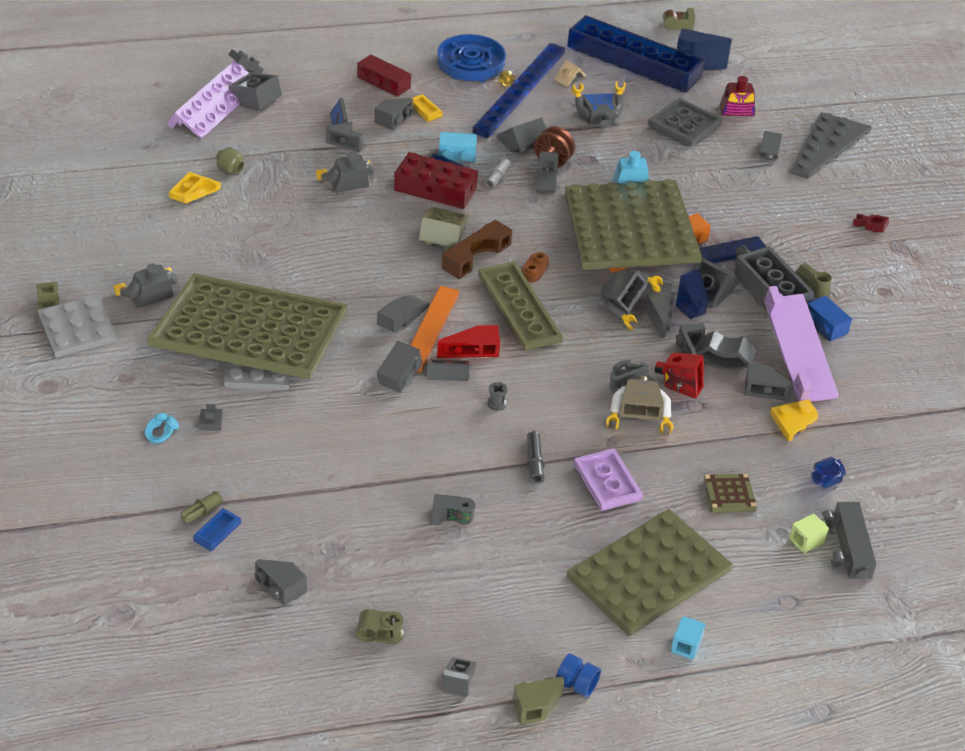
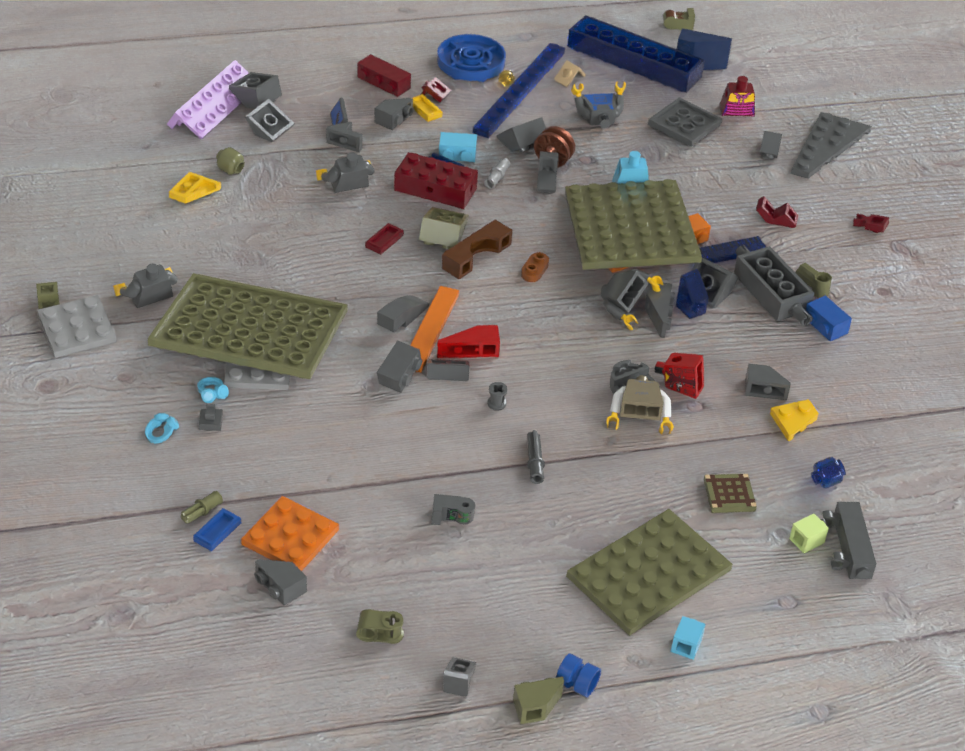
dark grey plate [228,49,264,73] -> none
olive plate [478,261,563,351] -> none
lavender plate [574,448,643,511] -> none
dark grey bracket [676,323,706,354] -> none
dark grey brick [695,330,756,370] -> none
lavender bracket [764,286,839,402] -> none
none -> medium azure piece [197,377,229,403]
none -> orange plate [241,496,339,571]
none -> dark grey slope [245,99,295,142]
none -> dark red tile [365,223,404,255]
none -> bracket [420,77,451,103]
none -> dark red slope [756,196,798,228]

